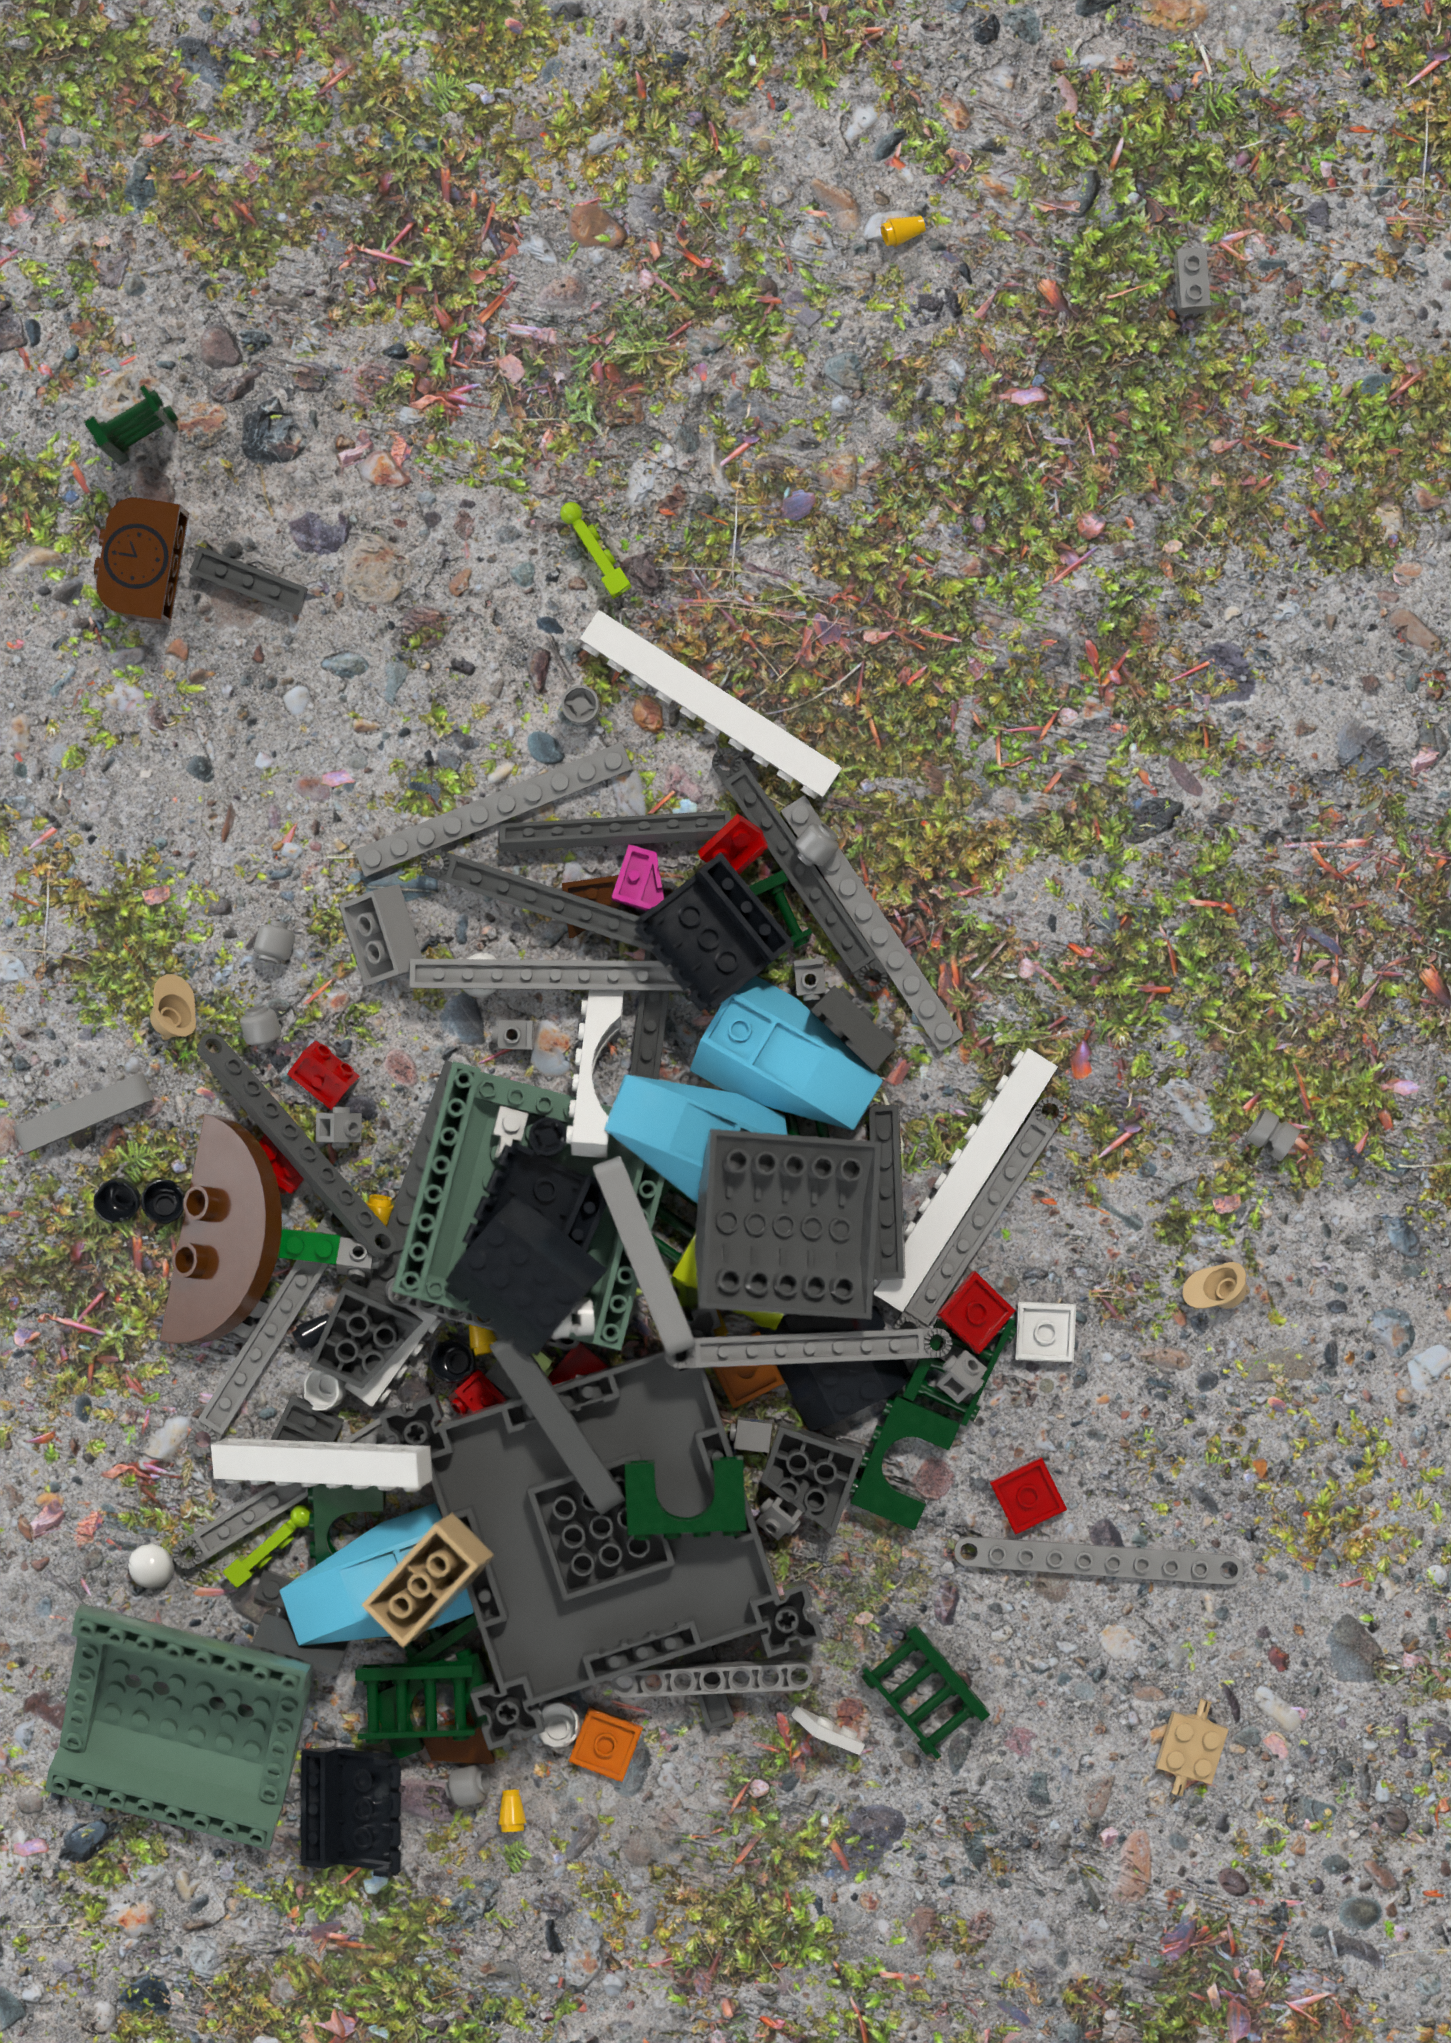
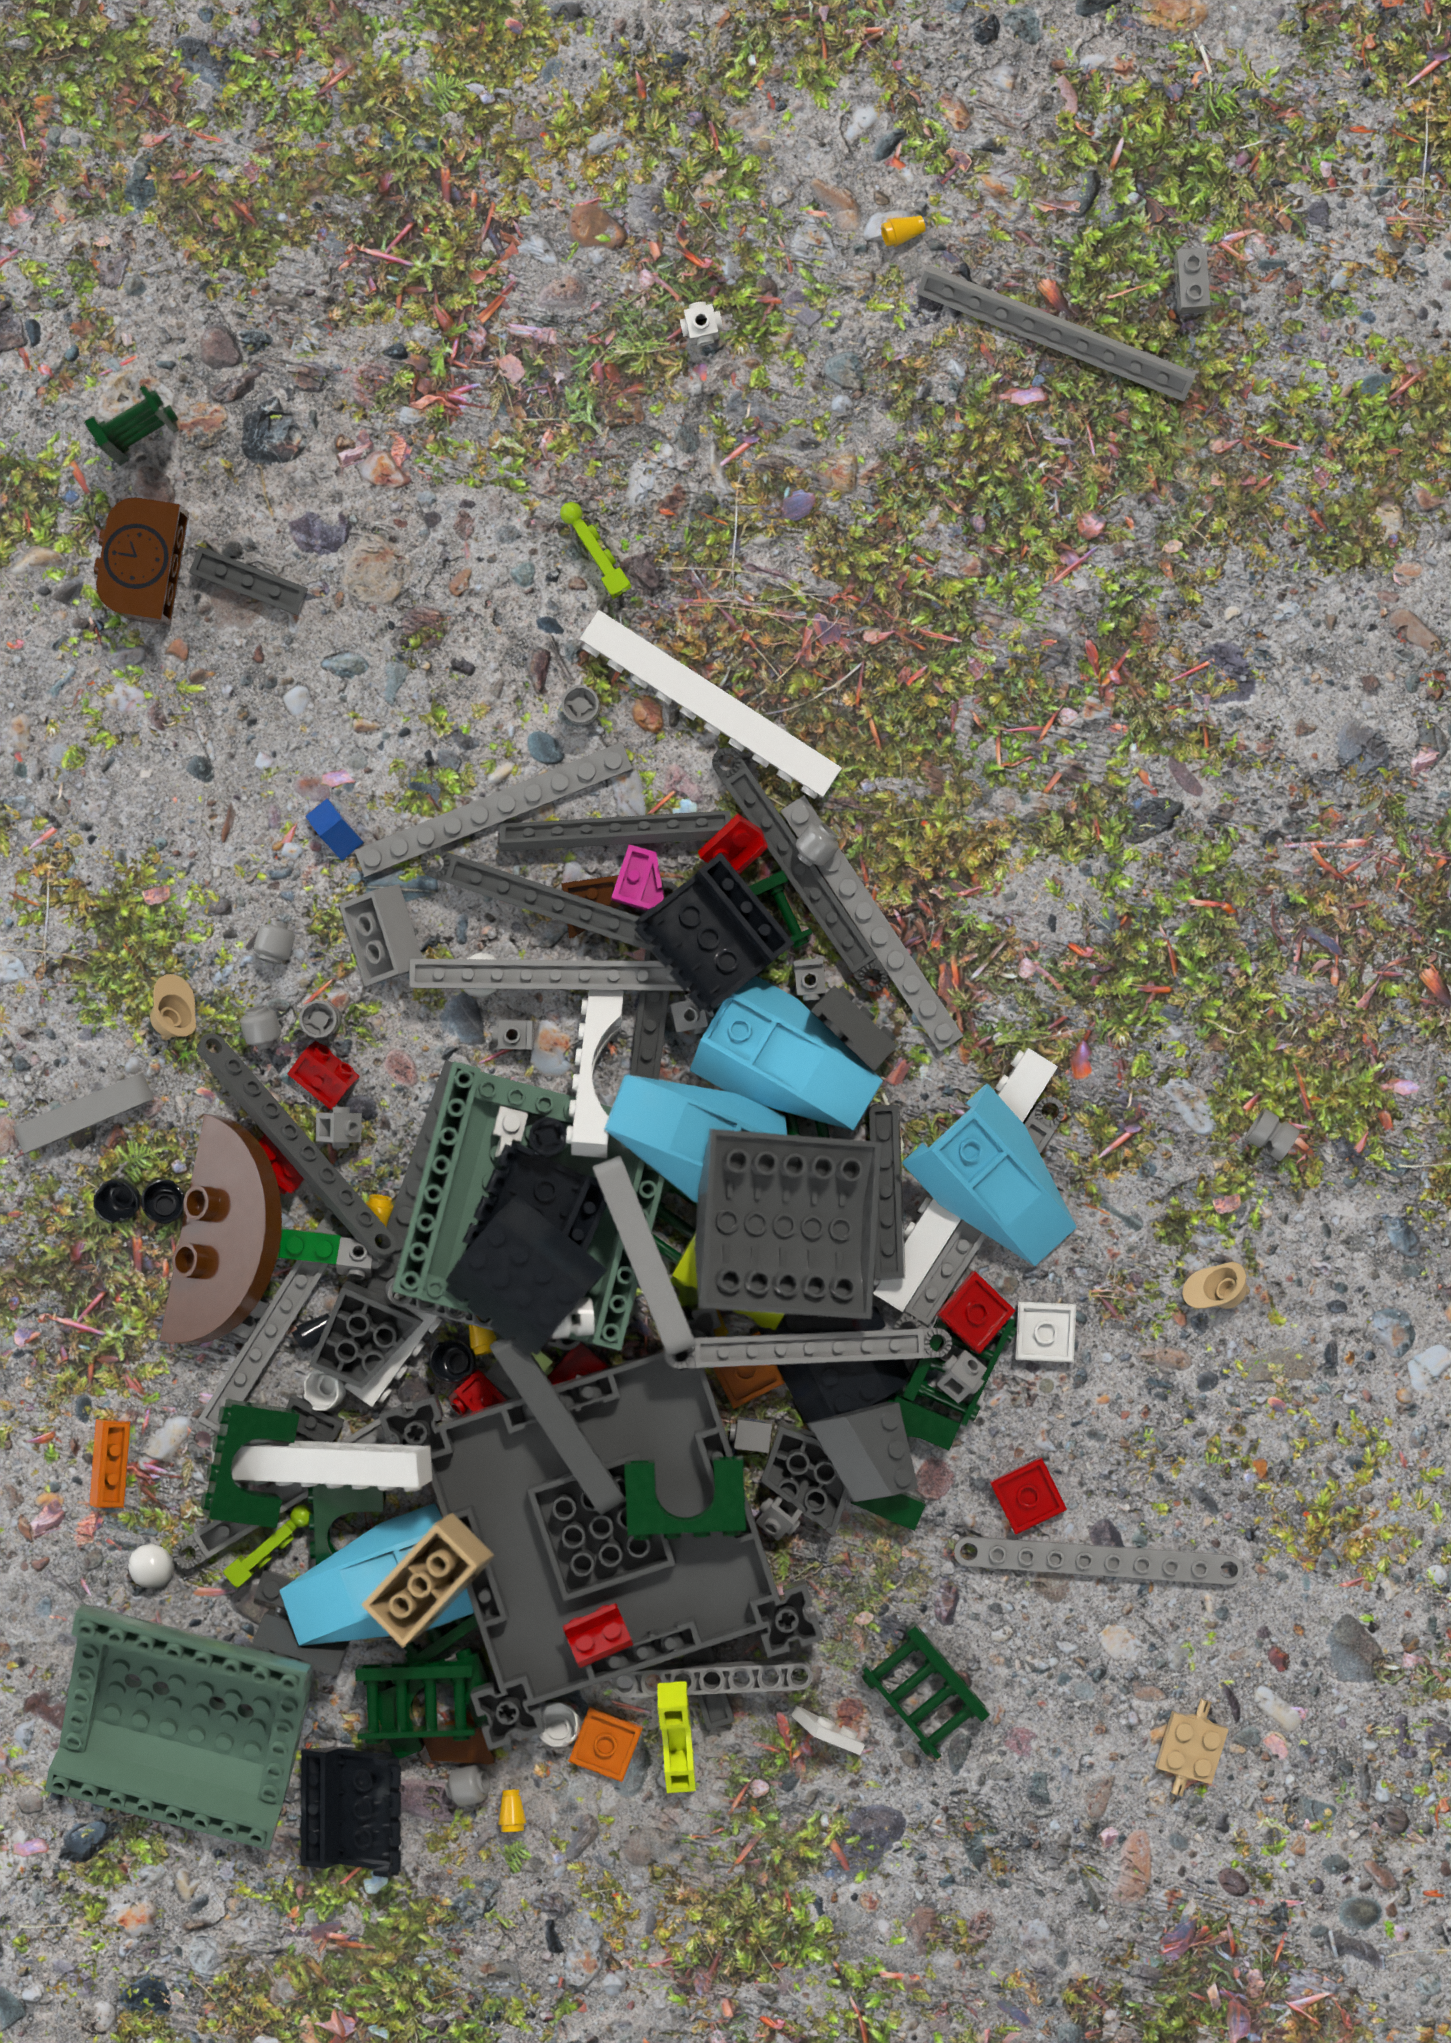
none -> orange slope [89,1419,130,1508]
none -> dark green arch [200,1399,300,1528]
none -> light grey wheel [299,1000,341,1038]
none -> blue slope [305,798,364,861]
none -> red bracket [562,1603,634,1668]
none -> neon yellow arch [657,1681,696,1793]
none -> light grey brick [670,993,719,1034]
none -> white brick [680,301,723,346]
none -> dark grey wedge [807,1402,918,1502]
none -> medium azure wedge [902,1083,1077,1266]
none -> light grey plate [916,265,1196,401]

